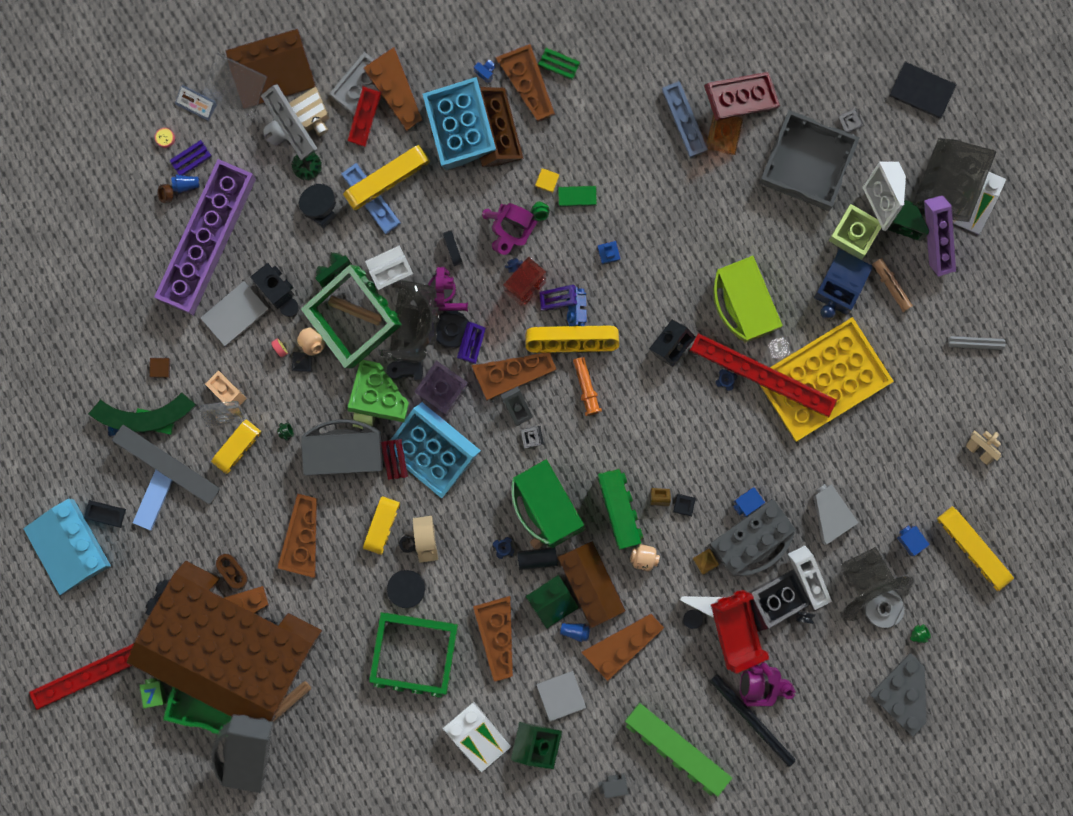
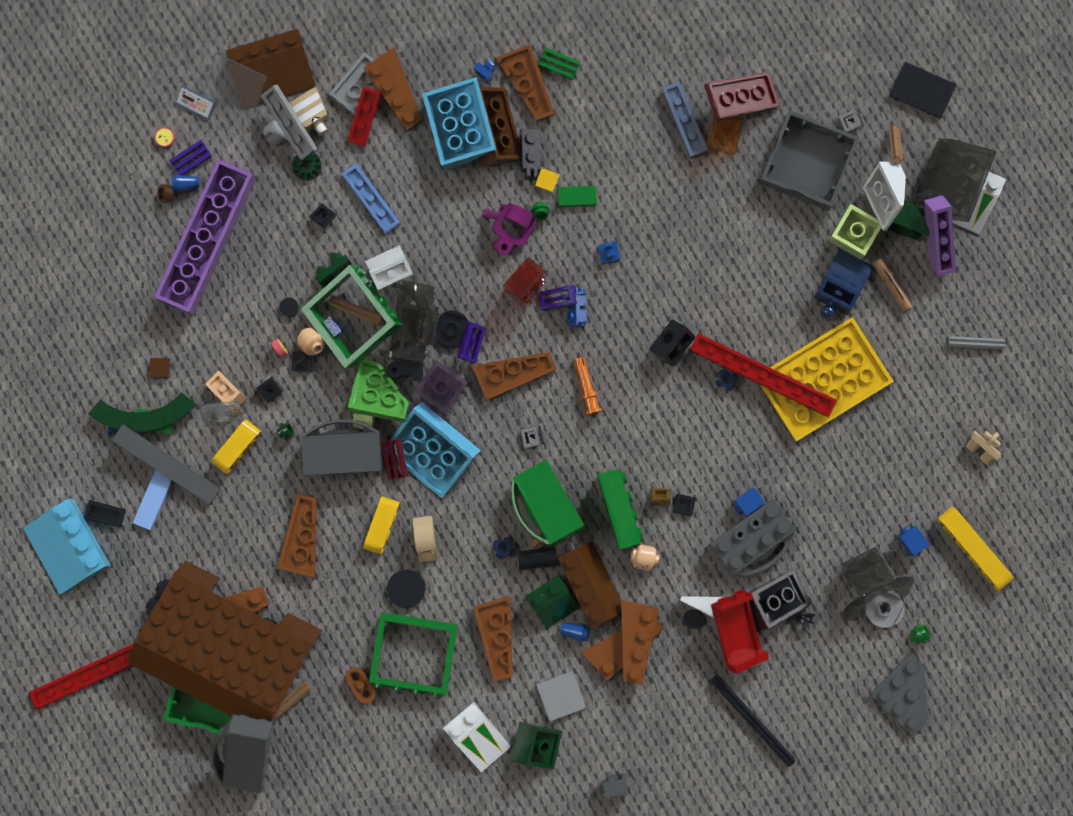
bright green brick [140,678,167,708] -> none
light grey tile [201,281,269,347] -> none
reddish brown plate [216,554,248,589] -> none
black brick [250,263,295,310] -> none
black tile [299,184,336,219] -> none
yellow beam [343,145,430,210] -> none
black bush [399,535,416,553] -> none
magenta piece [427,267,468,312] -> none
black beam [443,230,463,266] -> none
dark grey slope [501,386,533,426] -> none
dark blue plate [505,258,523,273] -> none
yellow beam [525,326,620,353] -> none
bright green brick [624,702,732,796] -> none
pearl gold tile [692,548,719,575] -> none
lime piece [713,256,783,343] -> none
magenta piece [740,662,796,706] -> none
clear tile [767,336,792,360] -> none
white slope [788,546,832,610] -> none
light grey slope [813,484,858,545] -> none
none -> black tile [256,376,284,403]
none -> clear blue tile [322,316,344,338]
none -> dark orange plate [346,667,376,704]
none -> black hinge [519,129,541,180]
none -> dark orange wing [621,600,659,685]
none -> medium nougat axle [889,126,903,164]

